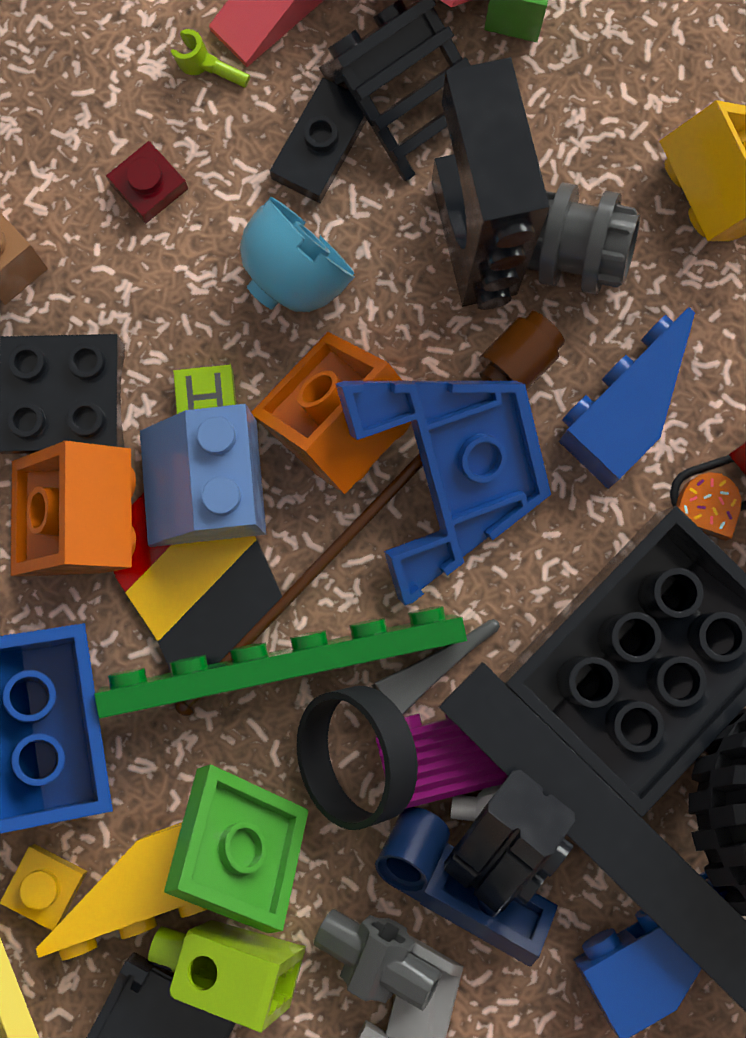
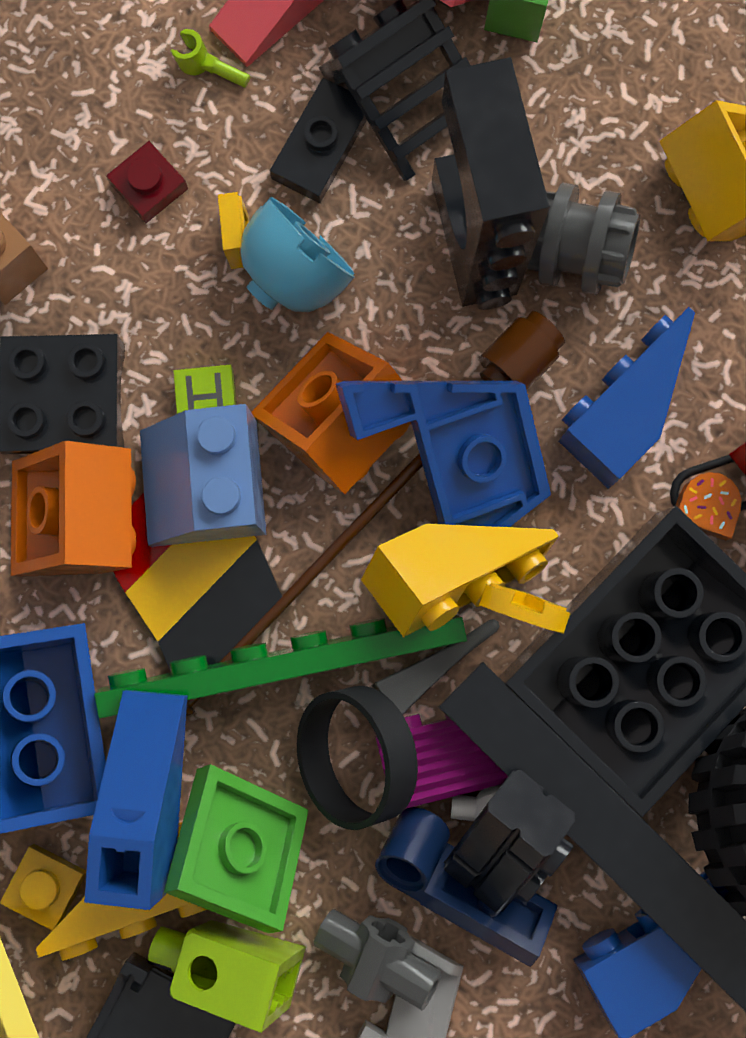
none -> blue slope [84,690,188,910]
none -> yellow tile [218,192,249,269]
none -> yellow slope [361,524,559,637]
none -> yellow tile [479,583,570,634]

